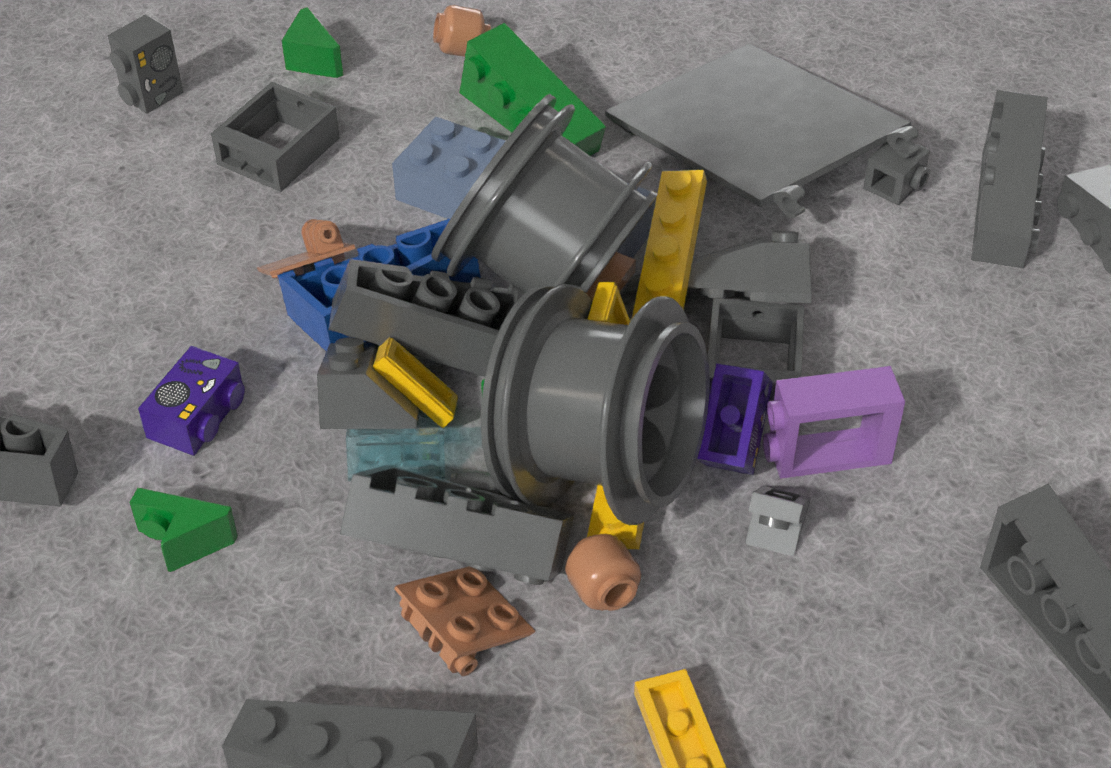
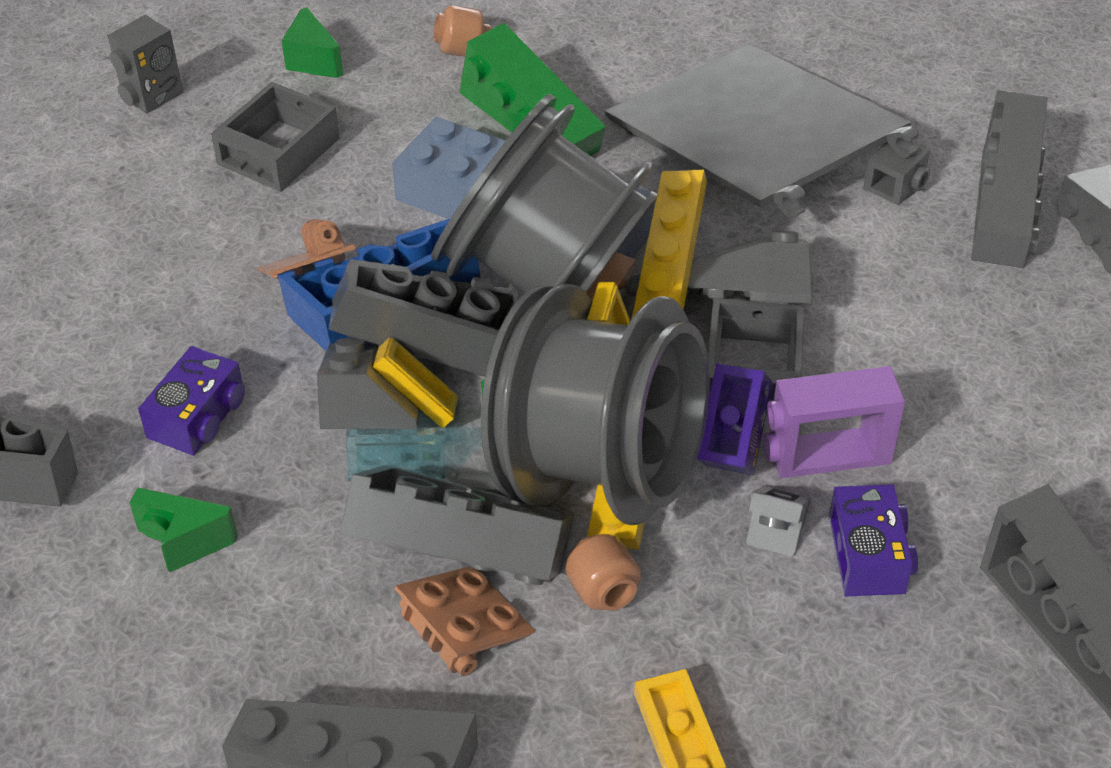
none -> dark purple brick [829,484,918,597]

